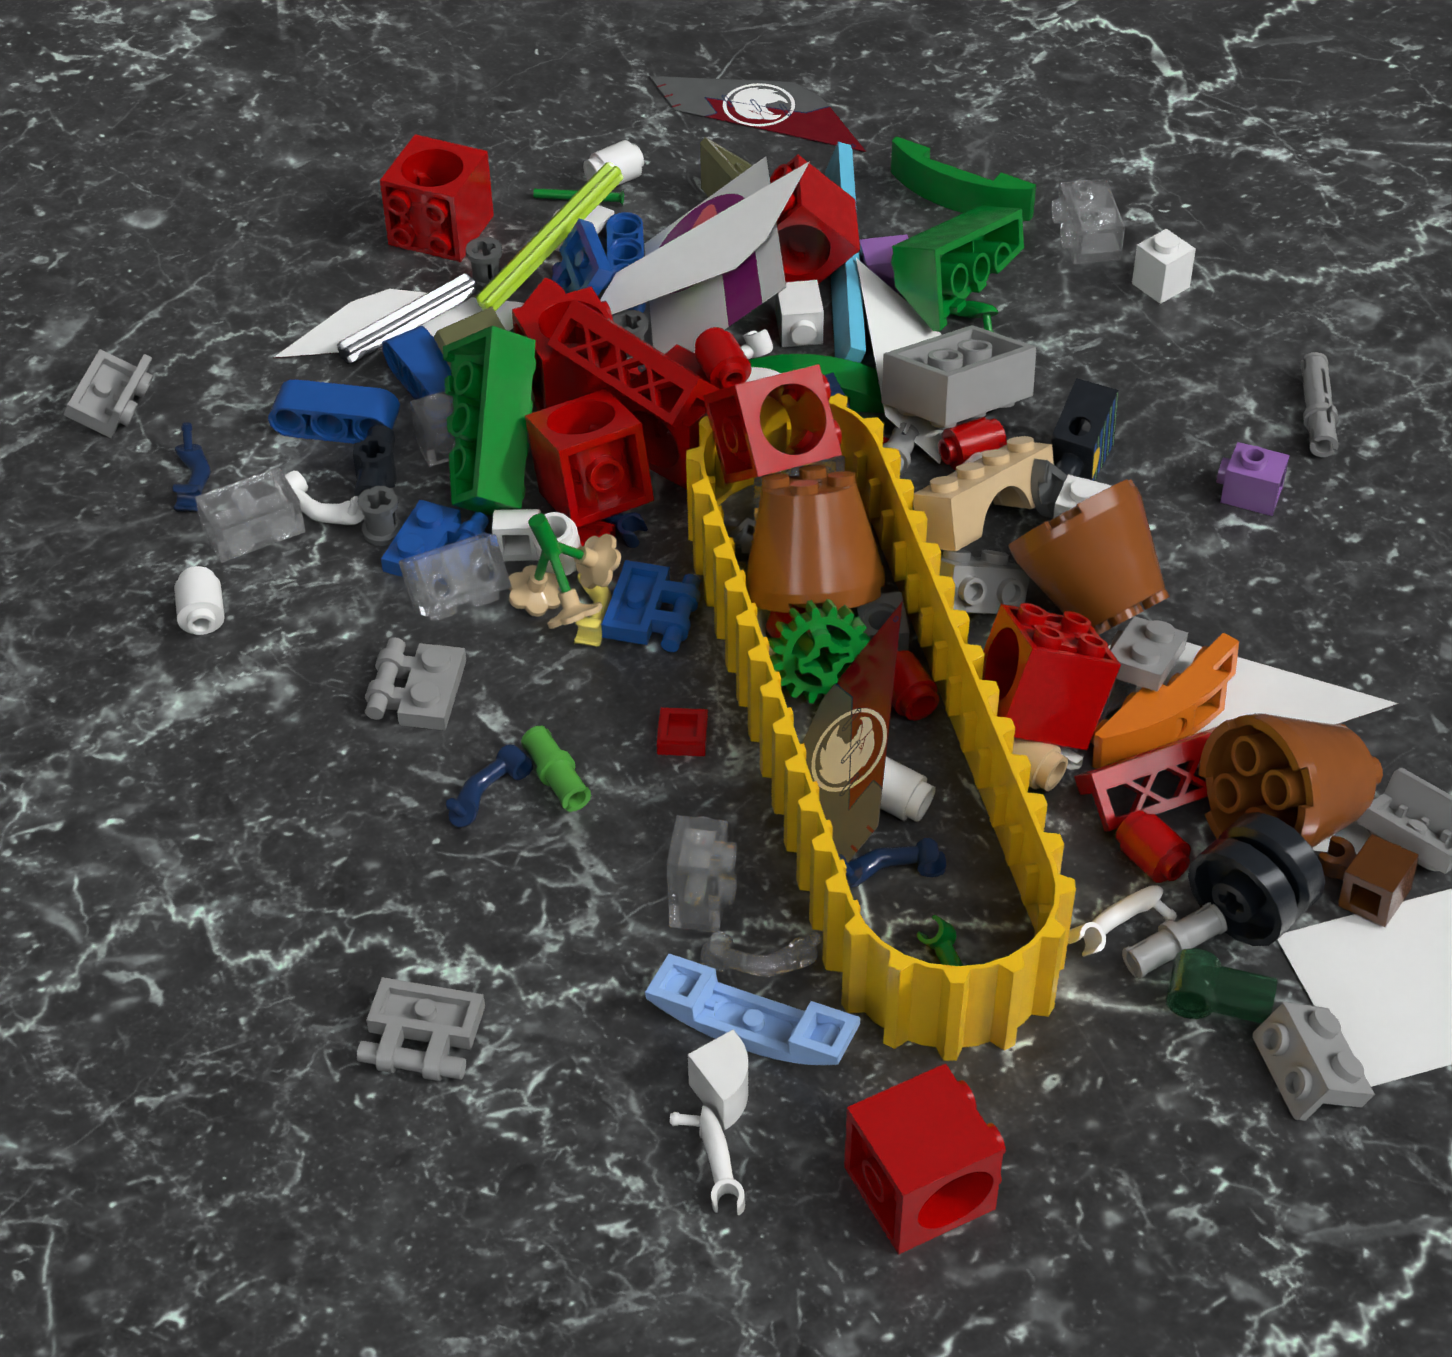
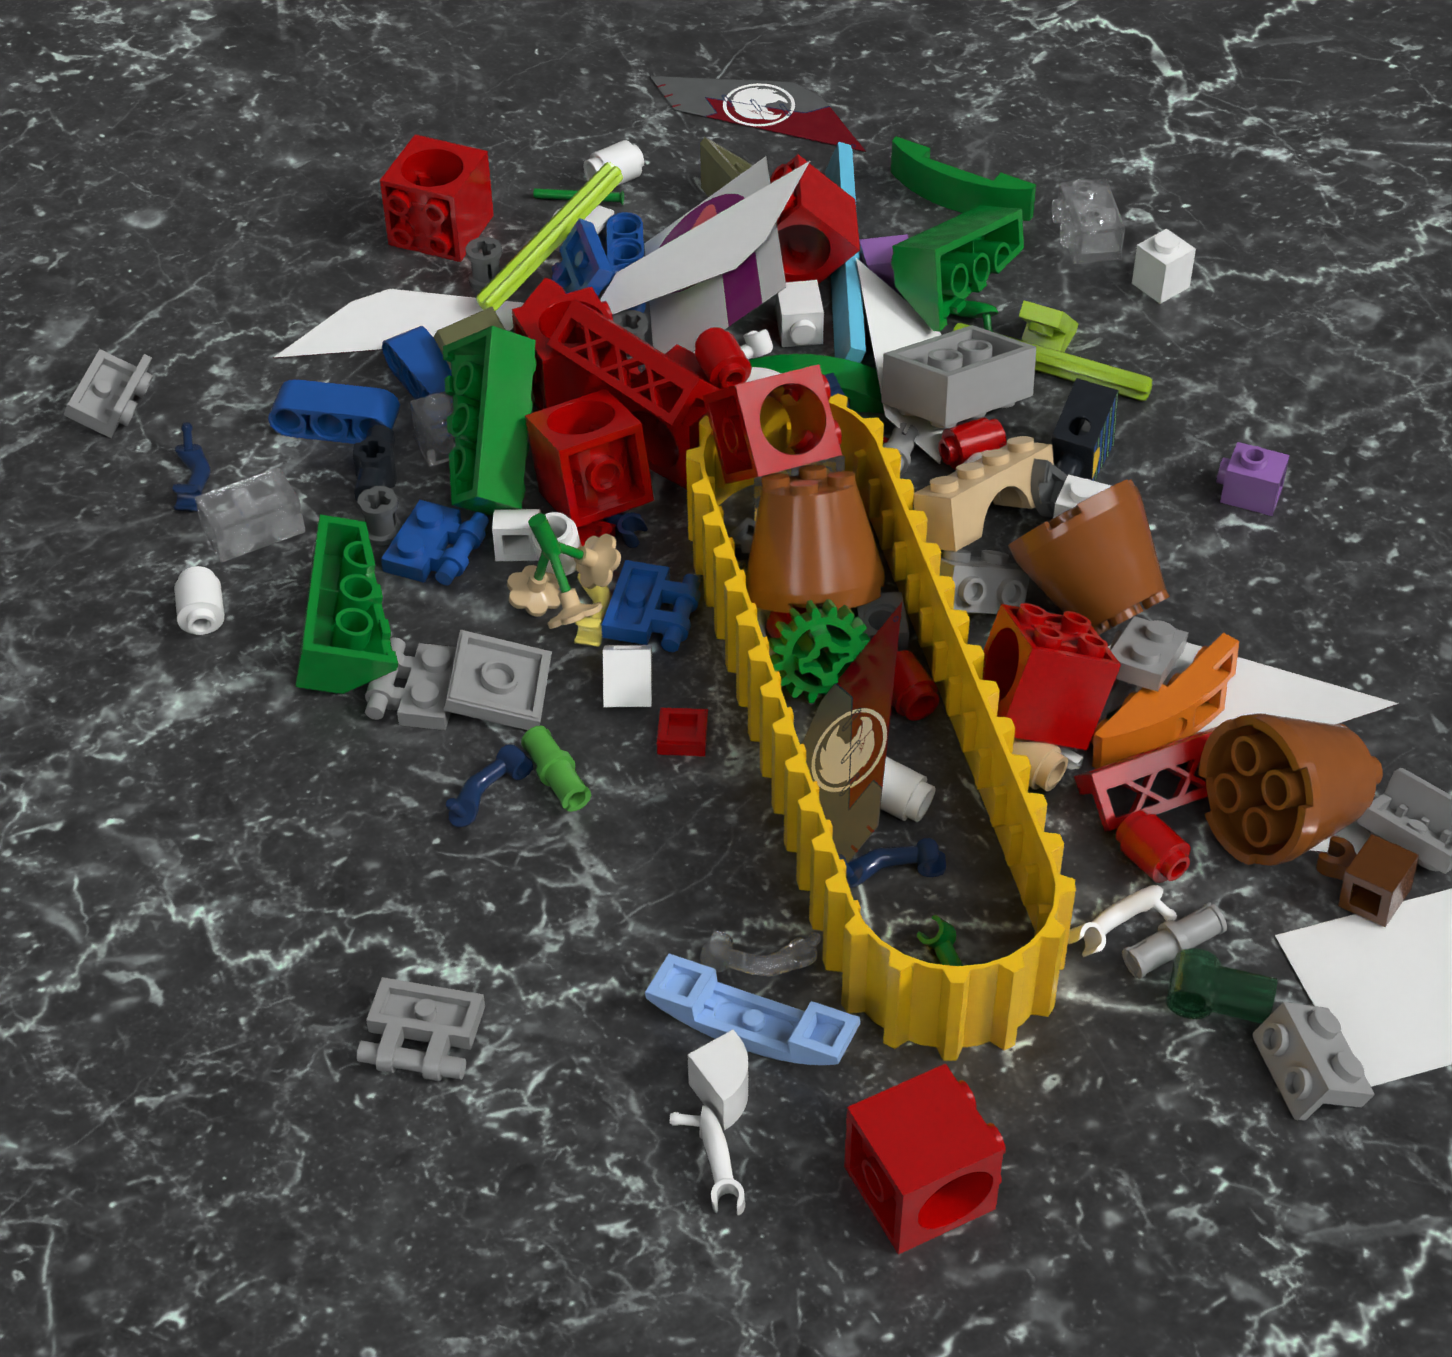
white piece [276,471,364,525] -> none
axle [337,273,478,364] -> none
clear brick [398,533,512,621] -> none
clear brick [667,815,737,933] -> none
black wheel [1188,812,1326,946] -> none
light grey pin [1300,352,1339,457] -> none
none -> green wedge [295,514,398,694]
none -> light grey plate [443,630,552,730]
none -> white brick [603,645,652,707]
none -> lime axle [953,323,1153,401]
none -> lime slope [1019,300,1079,352]

